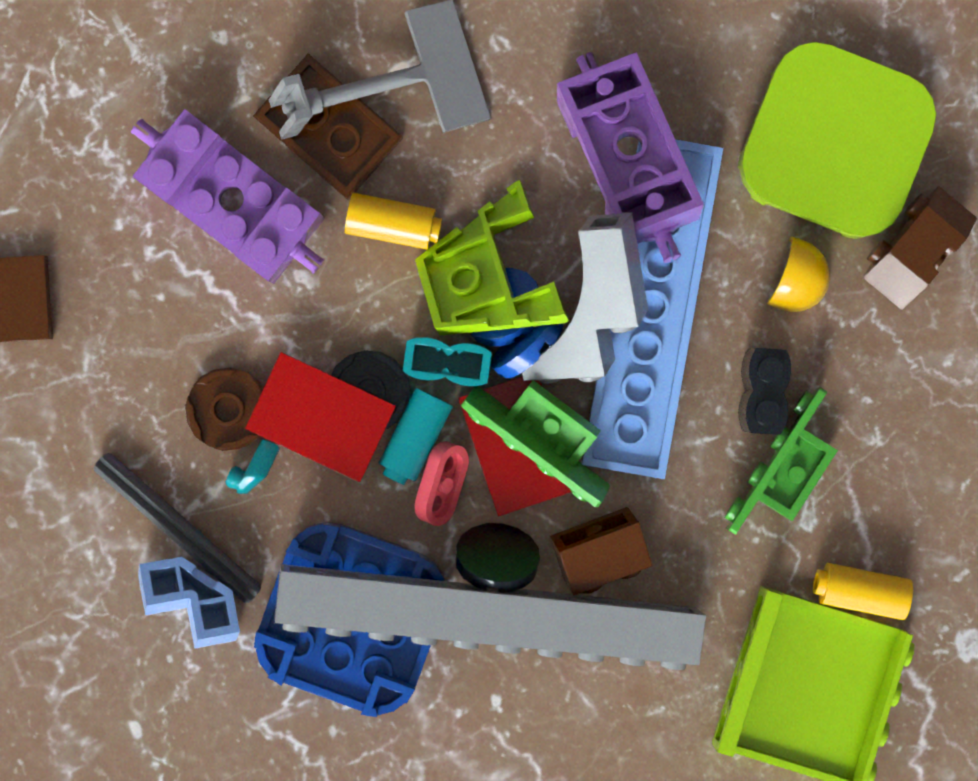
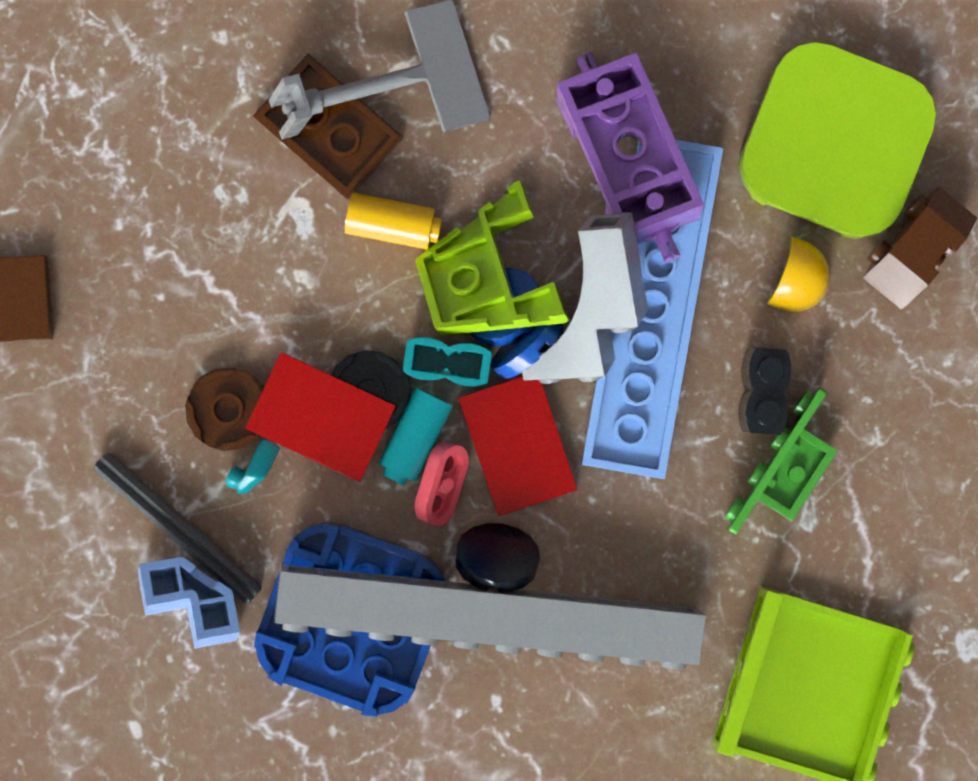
medium lavender brick [131,109,325,284] -> none
bright green bracket [461,380,610,507] -> none
reddish brown brick [550,507,652,596] -> none
yellow brick [813,563,913,620] -> none

